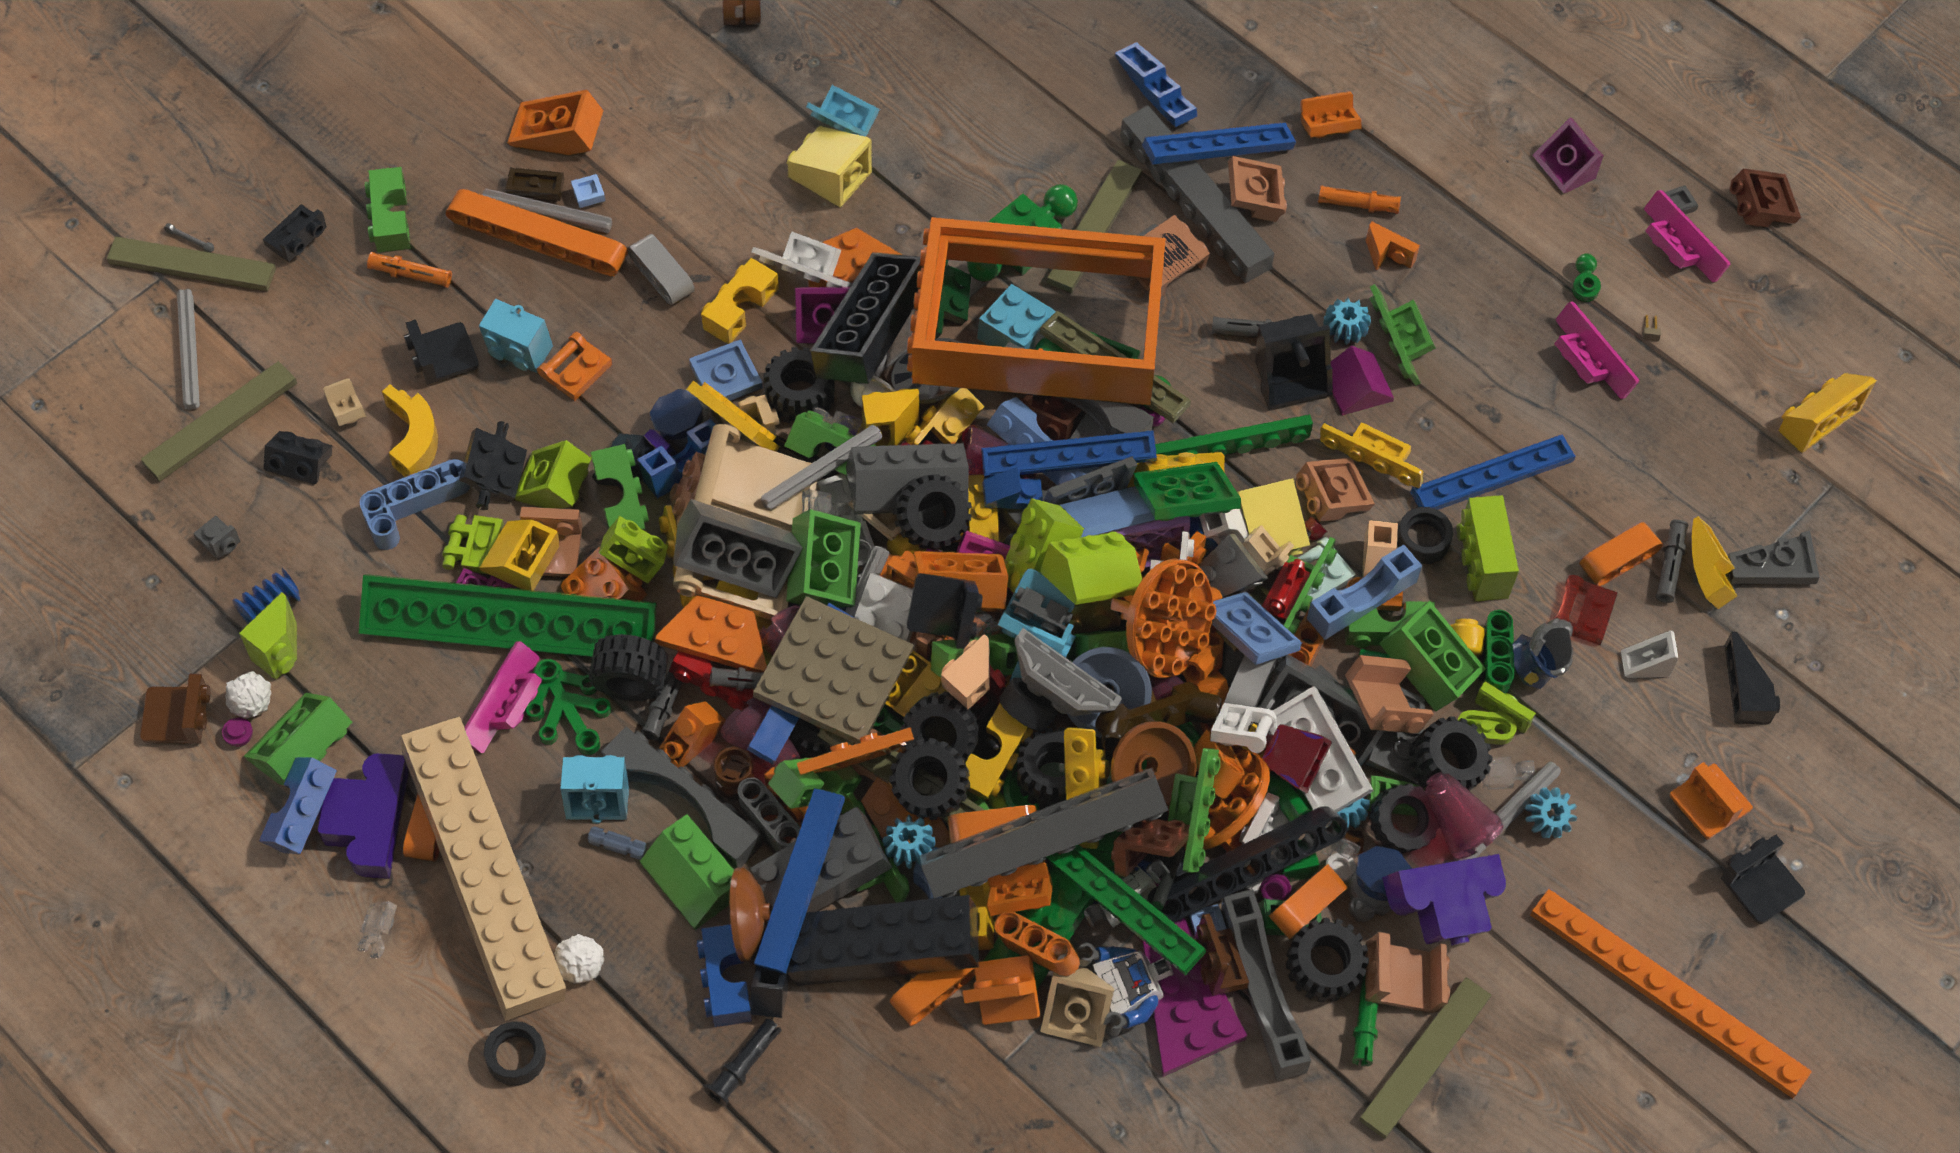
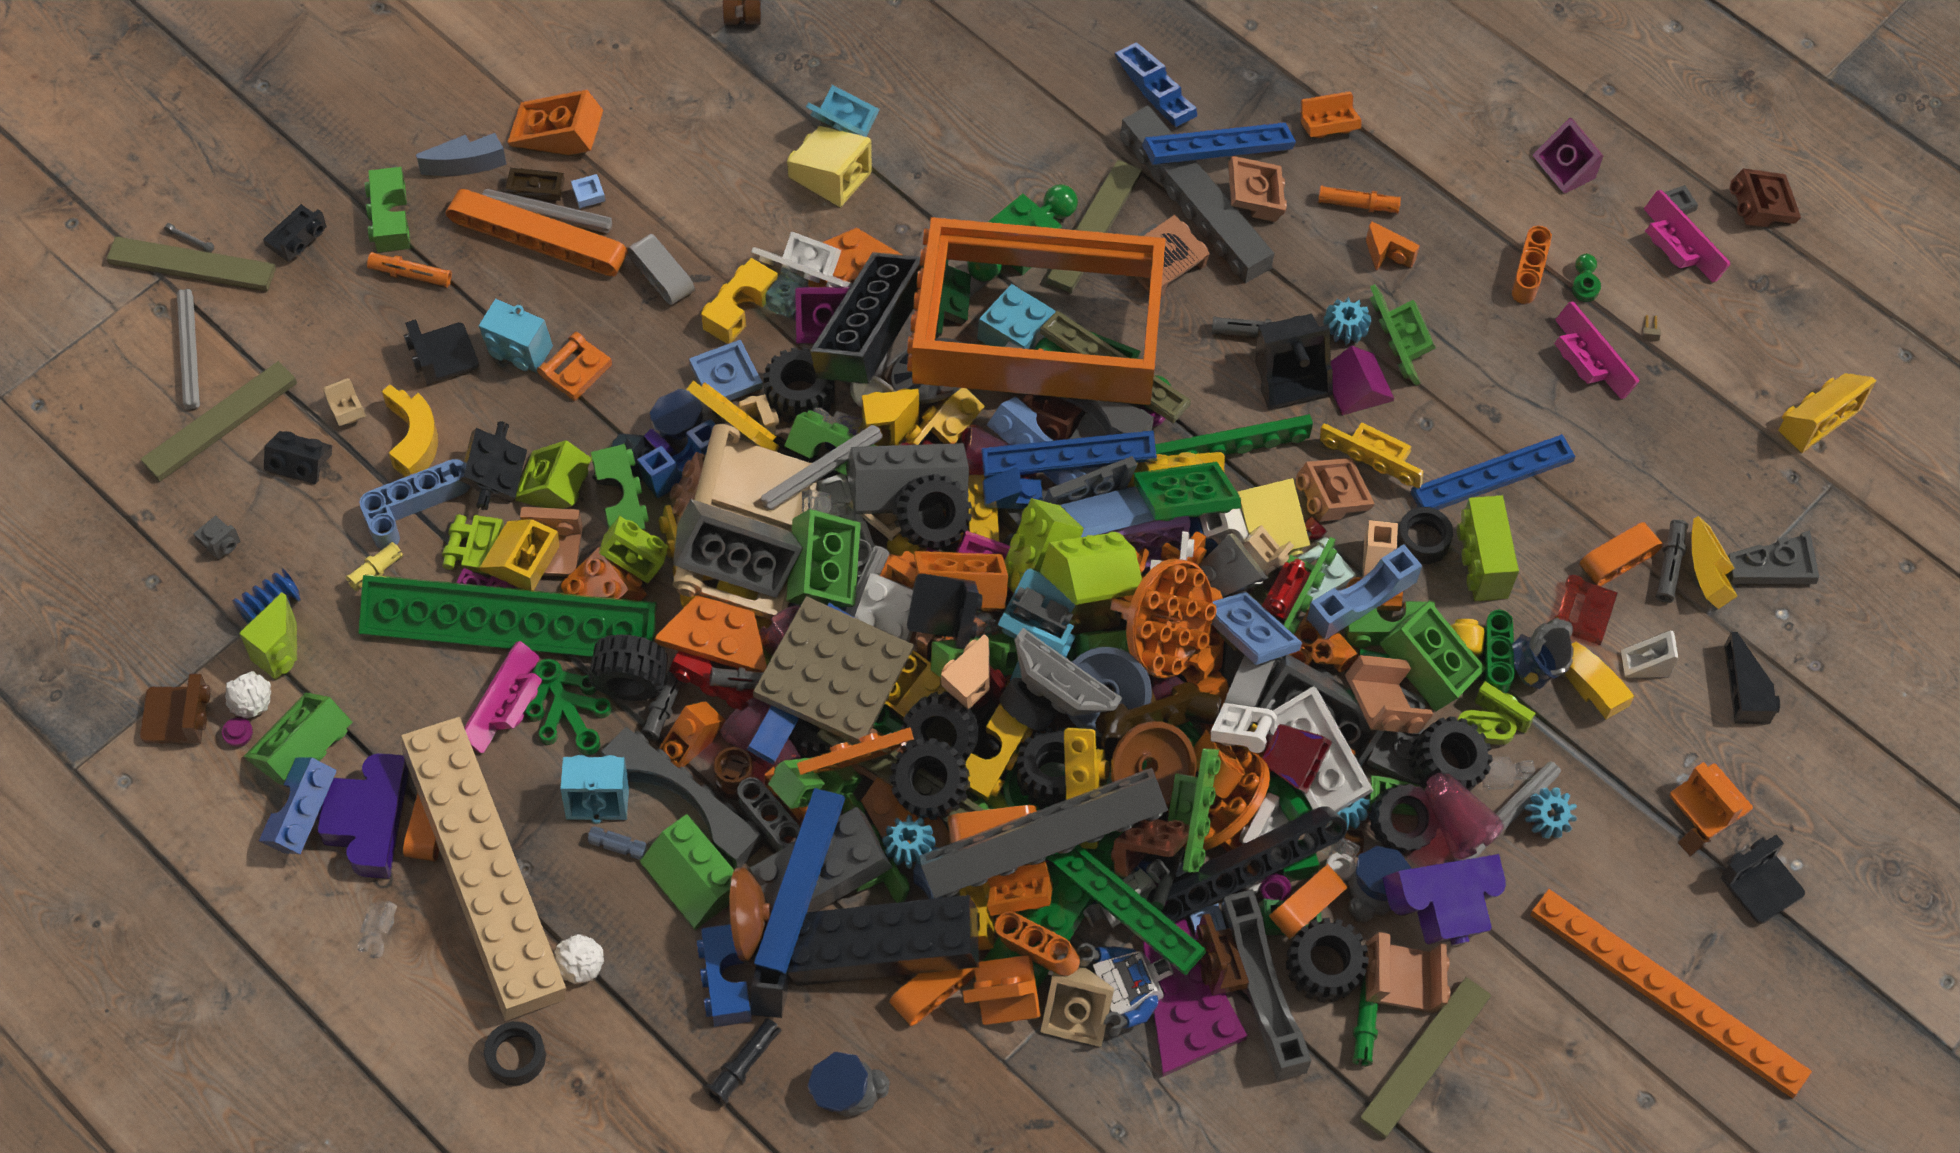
none -> light yellow pin [346,542,403,591]
none -> sand blue slope [416,133,506,176]
none -> clear light blue brick [765,267,807,318]
none -> dark blue piece [808,1052,890,1117]
none -> orange piece [1311,633,1359,672]
none -> orange beam [1512,225,1552,304]
none -> yellow slope [1565,641,1635,720]
none -> reddish brown piece [1678,828,1711,857]

